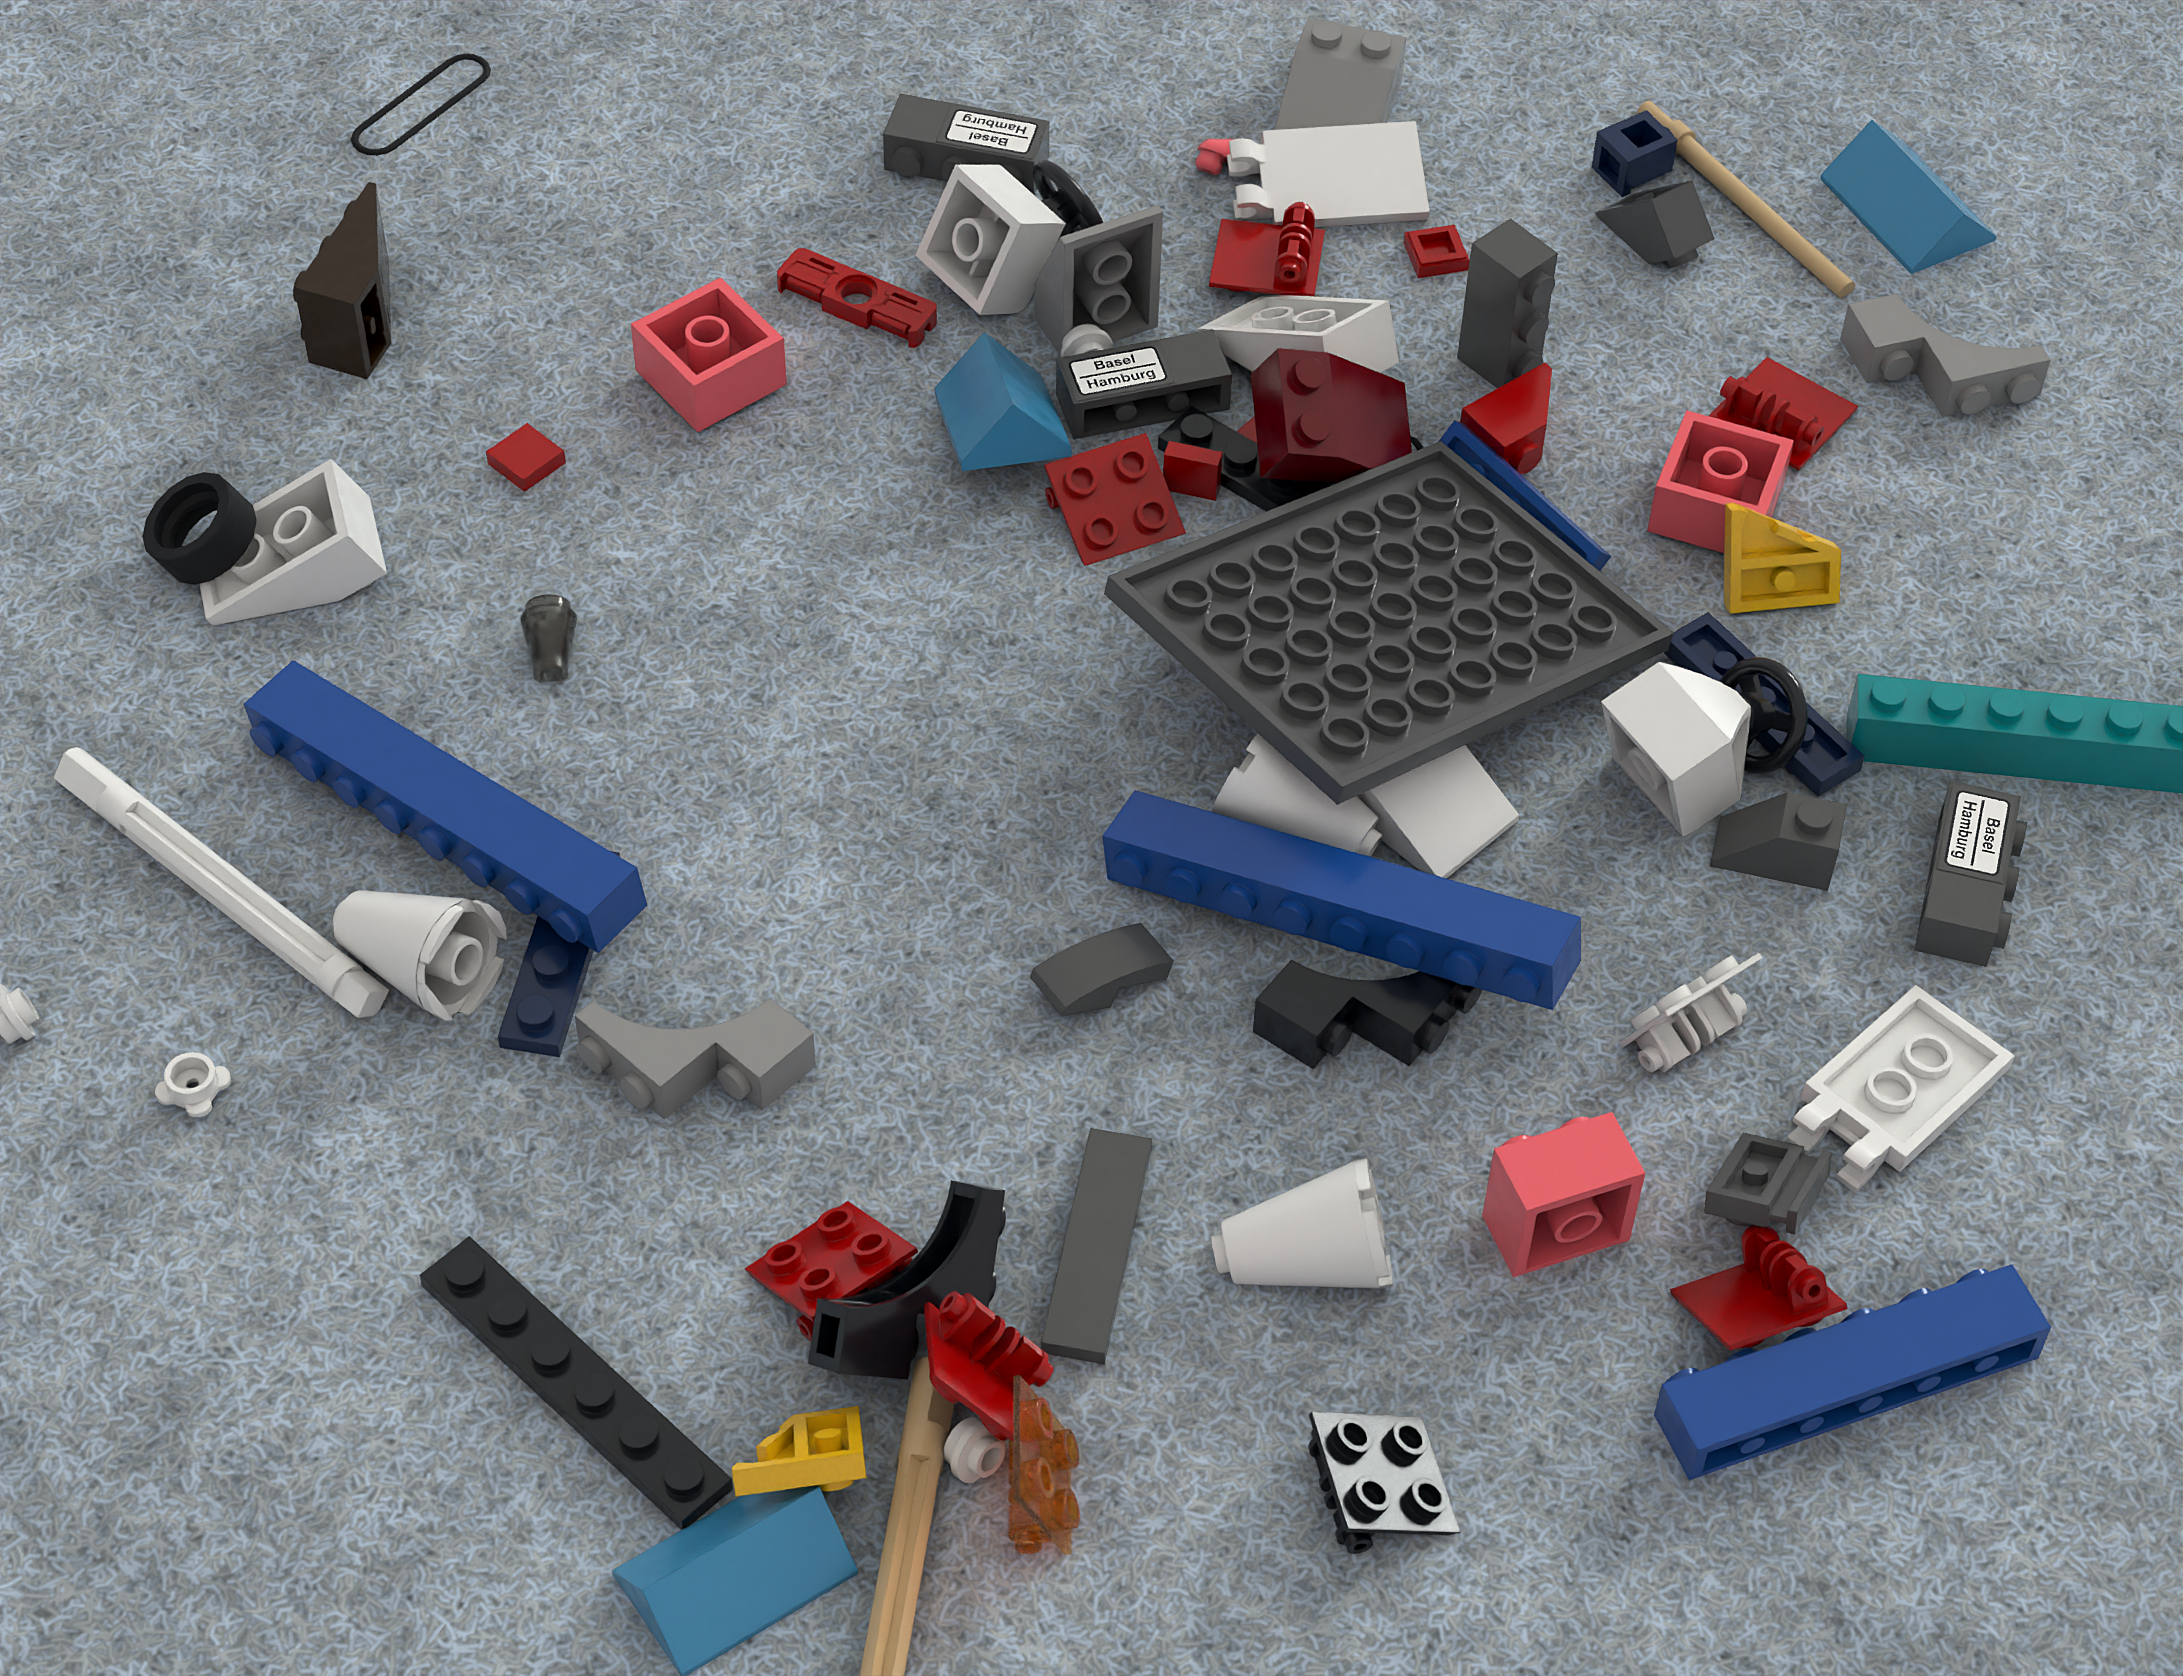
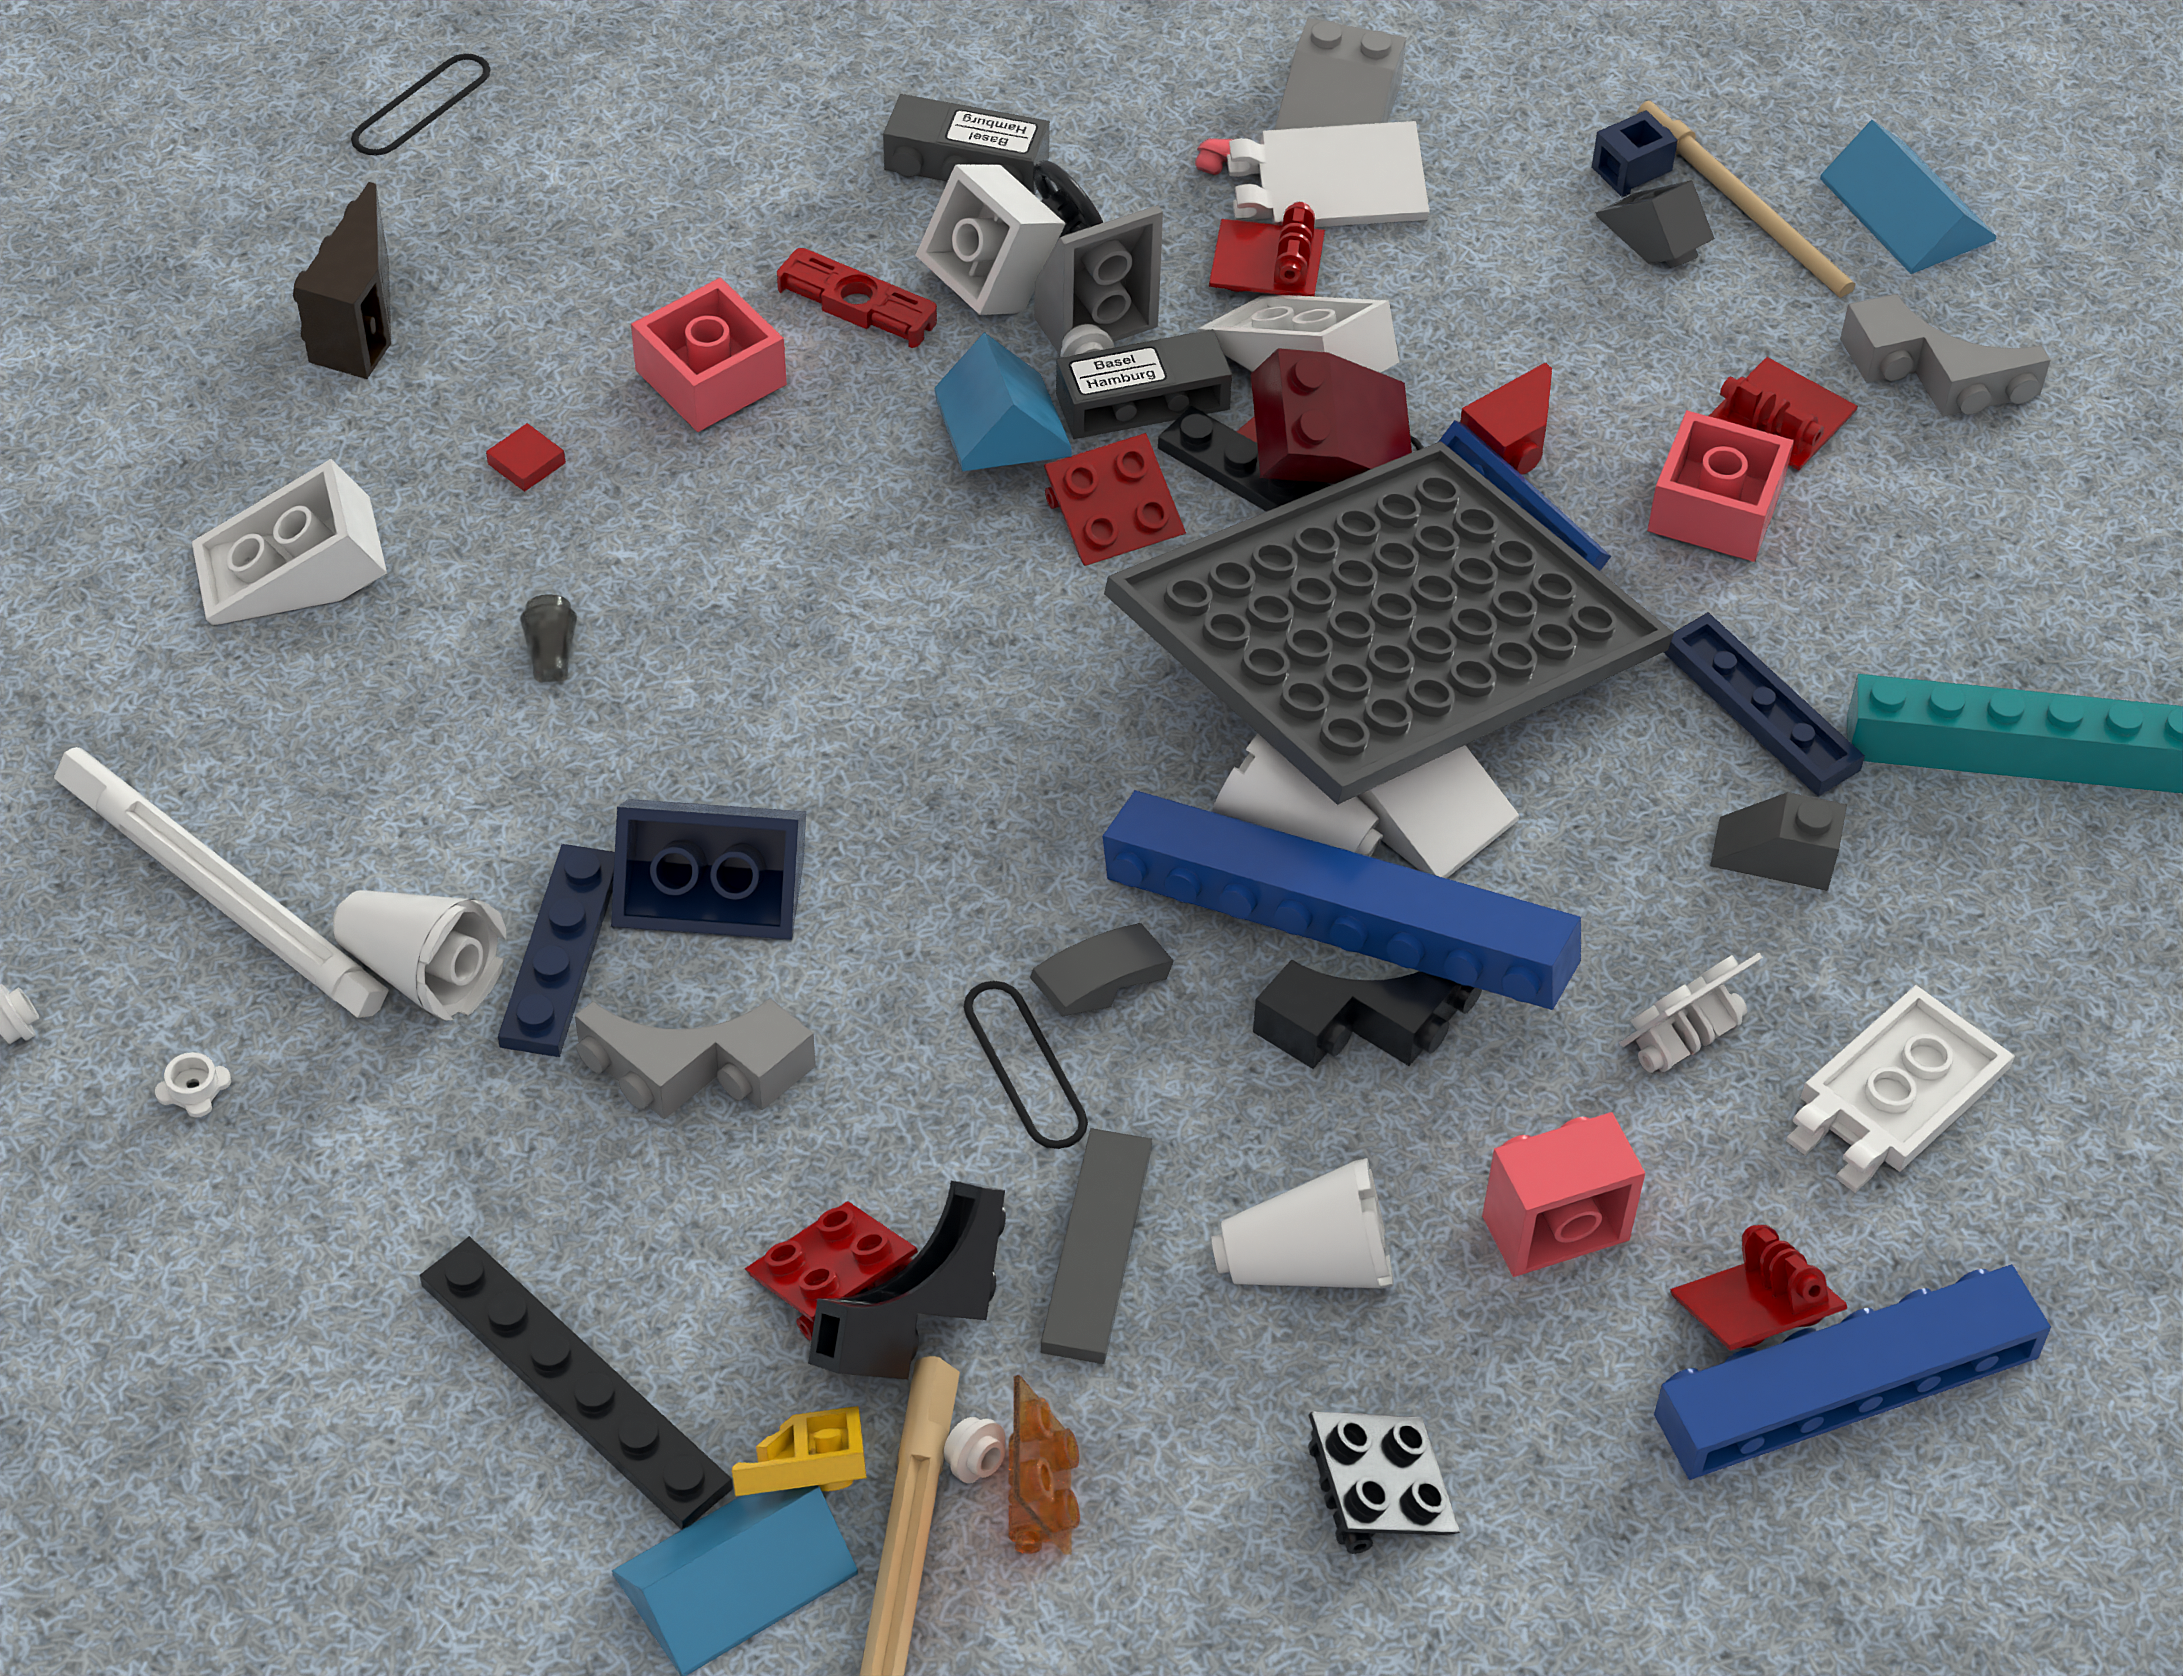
black tyre [142,472,257,585] -> none
blue brick [243,660,647,953] -> none
red hinge [924,1291,1054,1454] -> none
red tile [1163,441,1223,501] -> none
red tile [1403,224,1470,278] -> none
dark grey brick [1457,218,1558,389] -> none
white piece [1601,657,1808,837] -> none
dark grey plate [1704,1132,1832,1234] -> none
yellow wing [1724,503,1841,614] -> none
dark grey brick [1914,781,2027,967] -> none
none -> dark blue slope [611,799,807,940]
none -> black piece [963,981,1088,1149]

